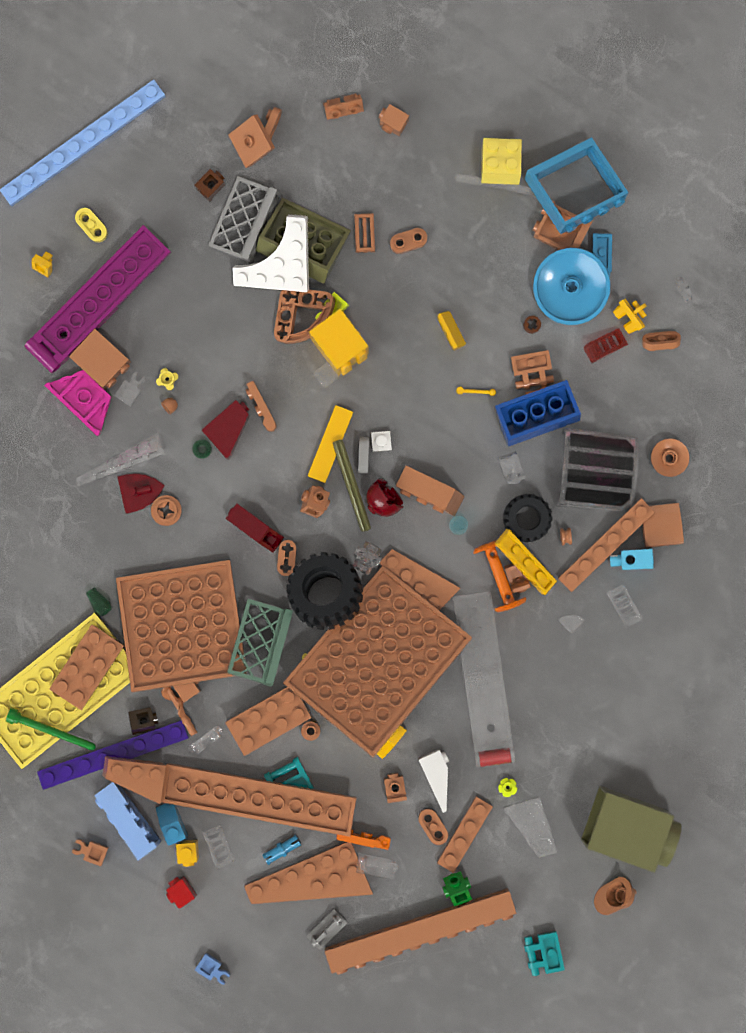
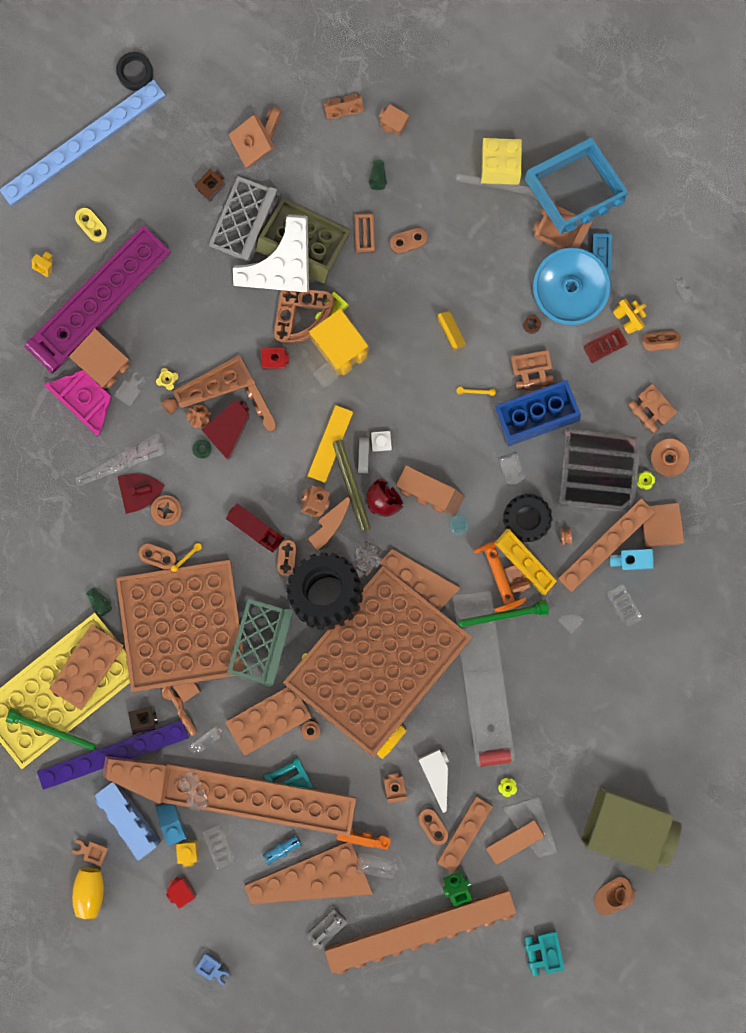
none -> yellow piece [72,868,104,919]
none -> black tyre [116,52,154,91]
none -> nougat plate [138,544,177,569]
none -> yellow hinge [171,543,202,572]
none -> nougat wing [173,355,255,408]
none -> clear hinge [178,770,208,812]
none -> nougat gear [186,404,211,428]
none -> red brick [261,348,289,370]
none -> nougat slope [308,497,351,551]
none -> clear green cone [368,160,387,190]
none -> green piece [458,600,549,627]
none -> nougat tile [486,819,545,865]
none -> nougat plate [628,384,678,433]
none -> neon yellow plate [636,471,655,490]

